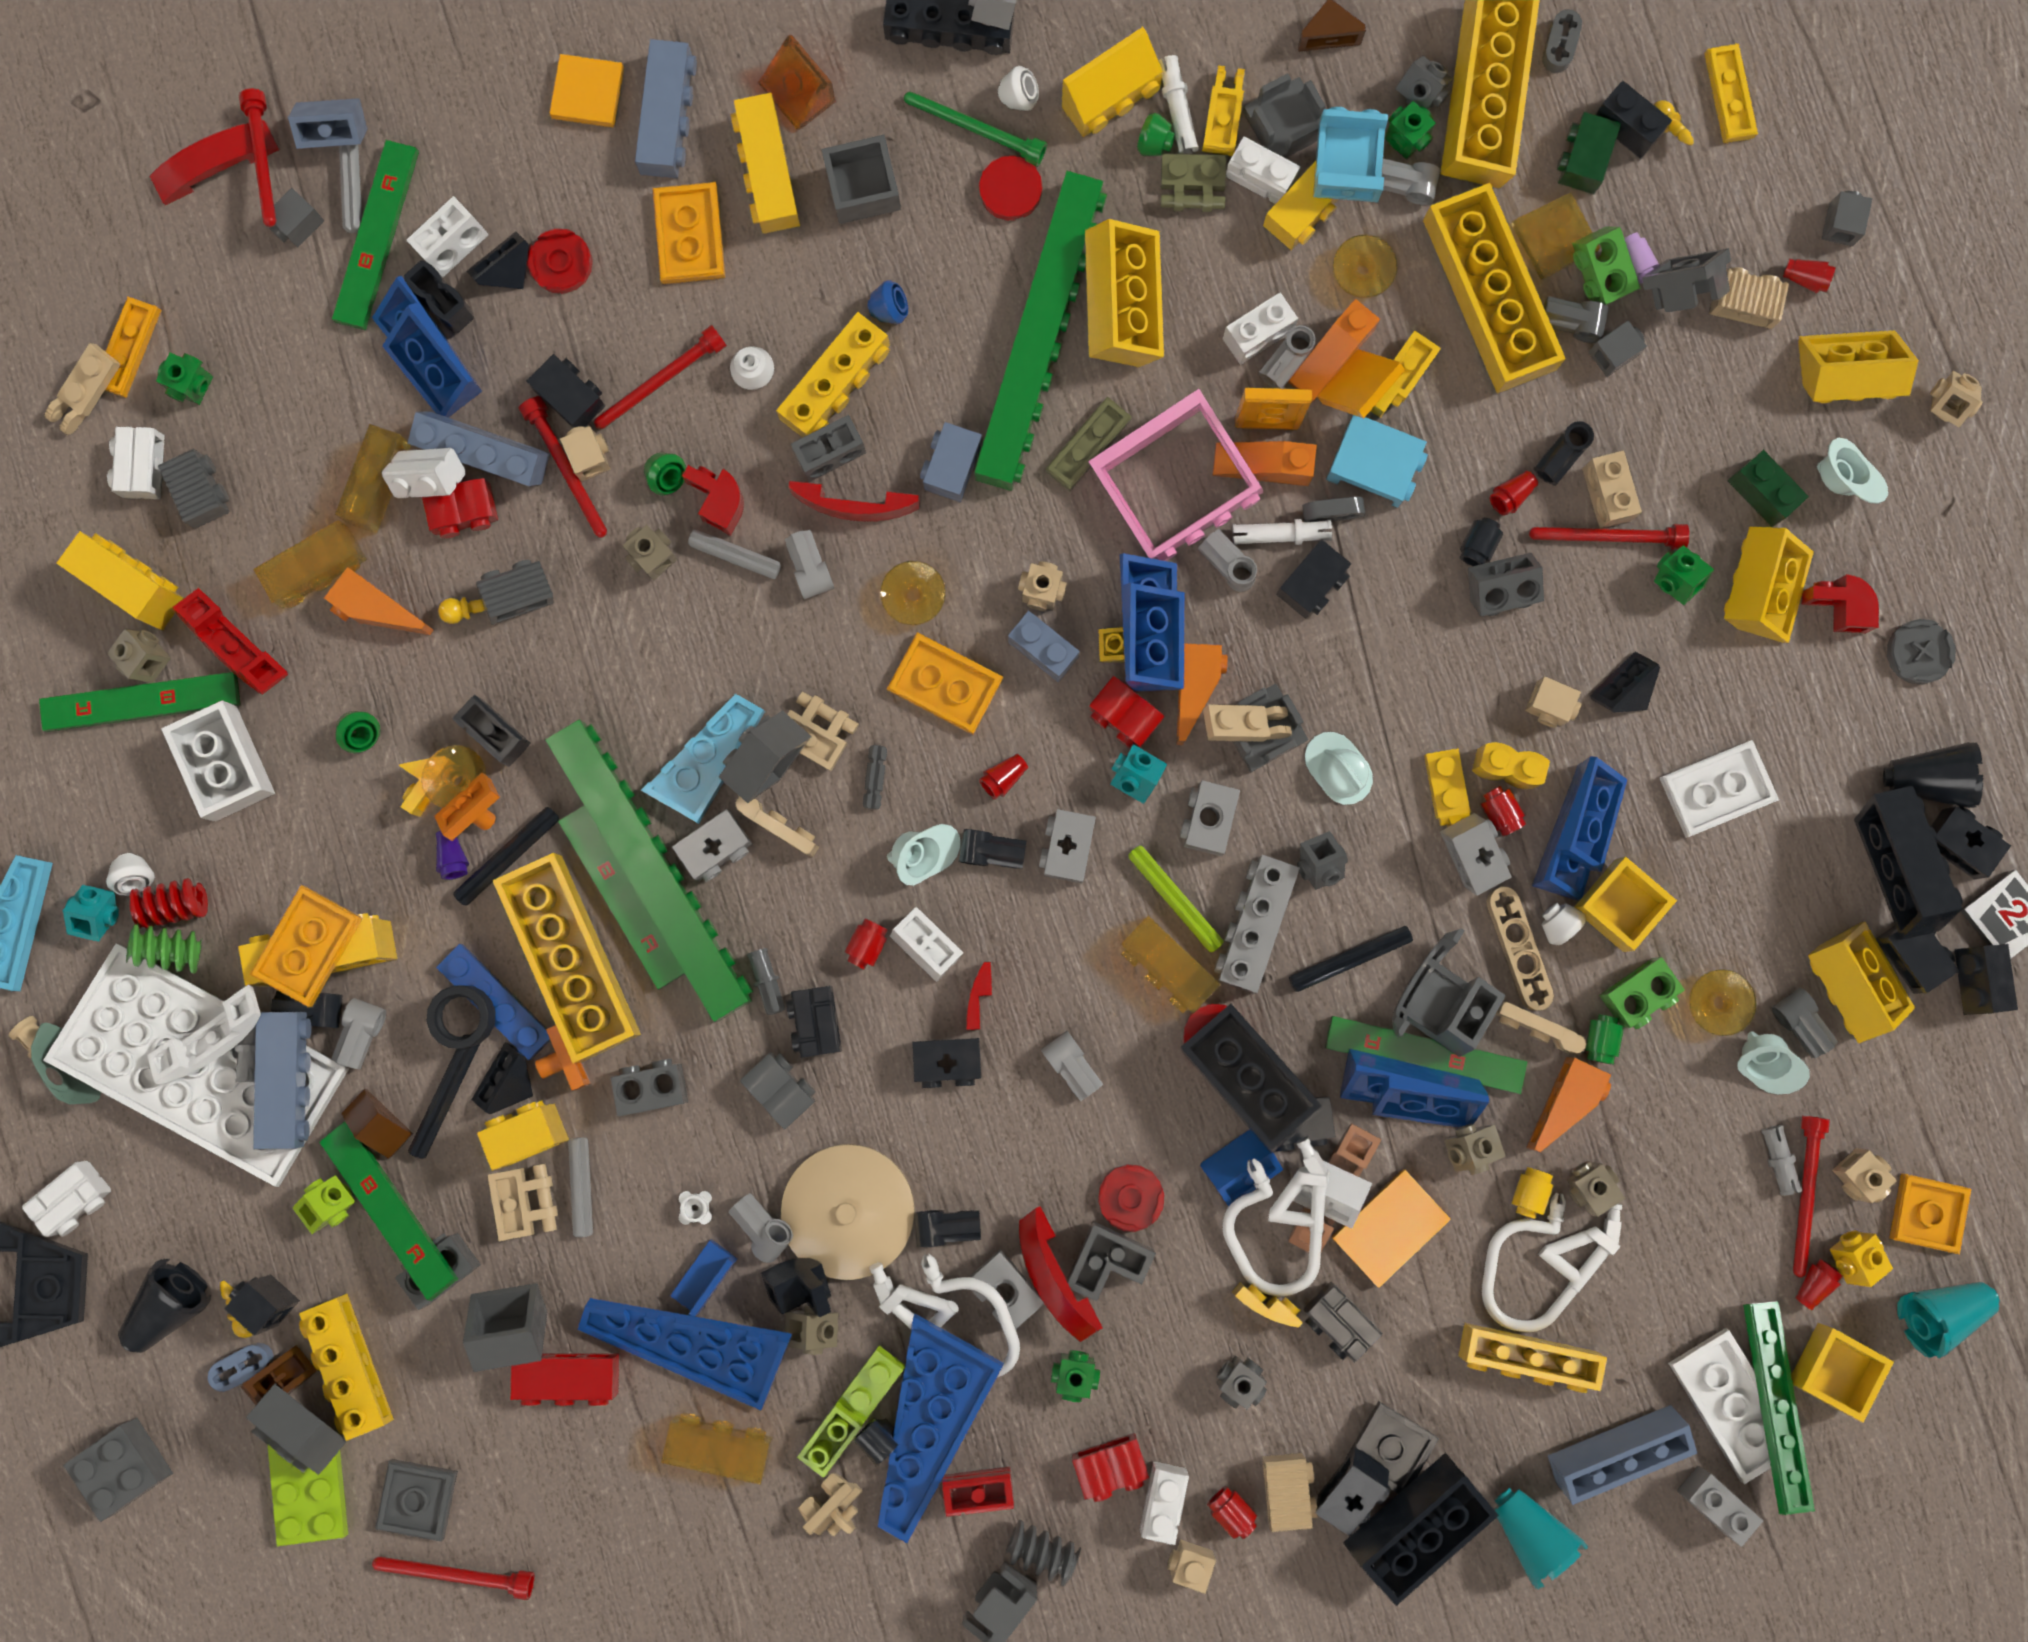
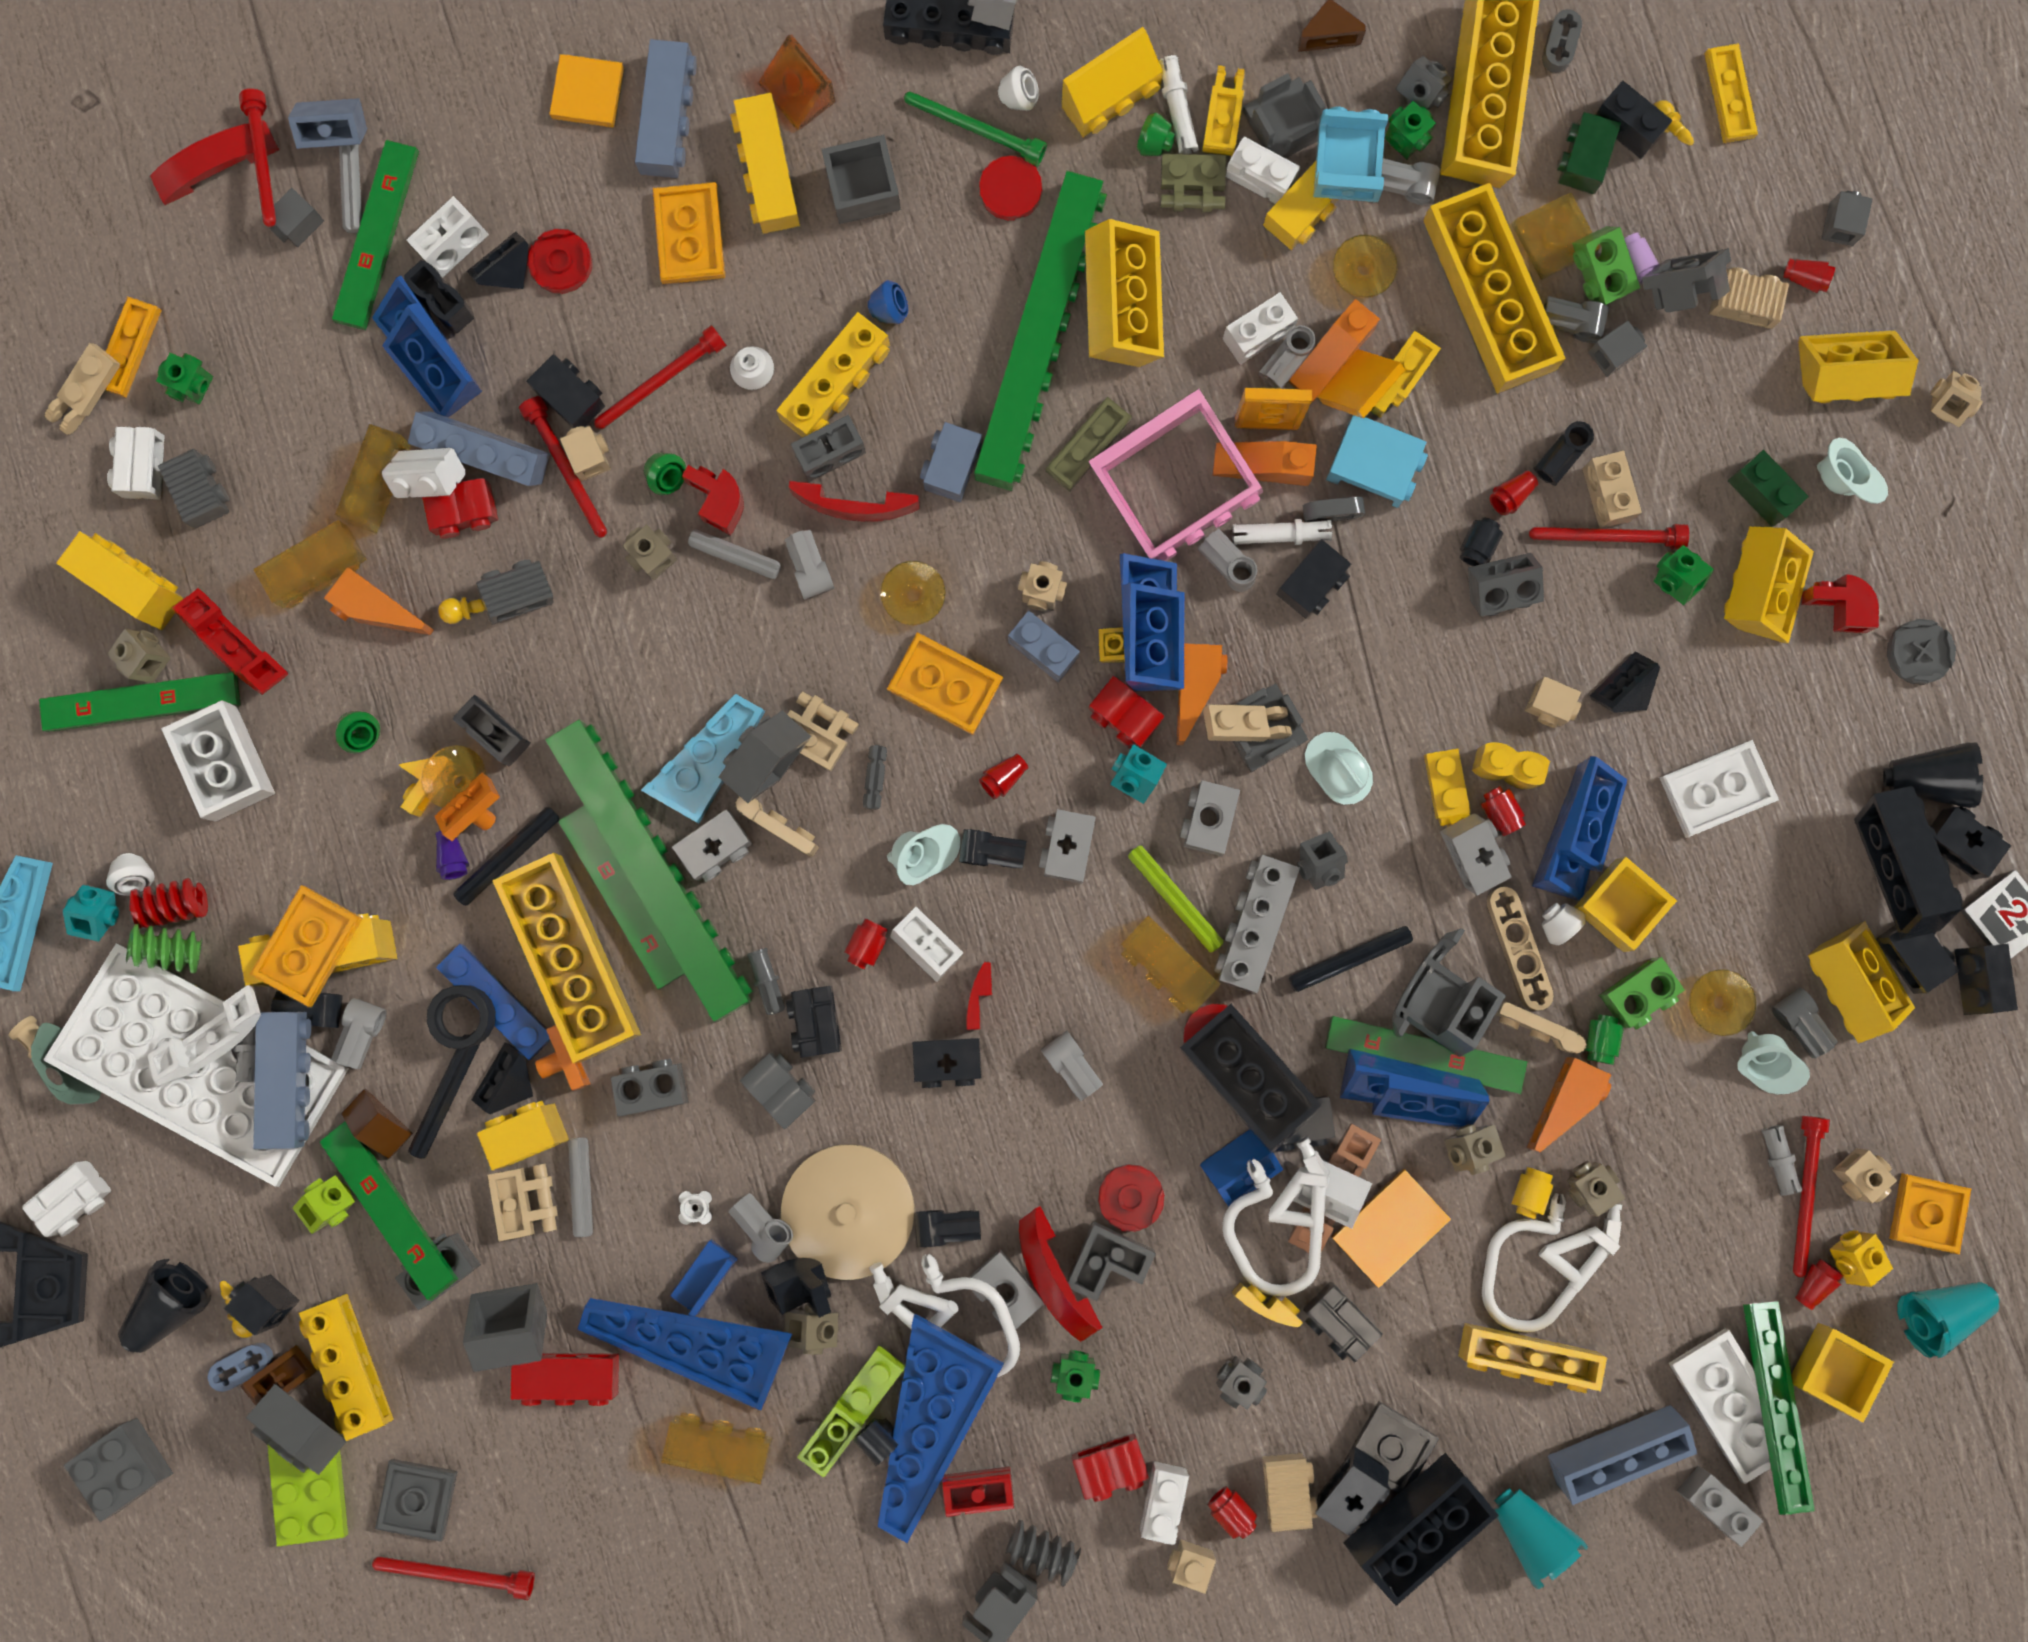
tan hips [798,1473,862,1536] -> none

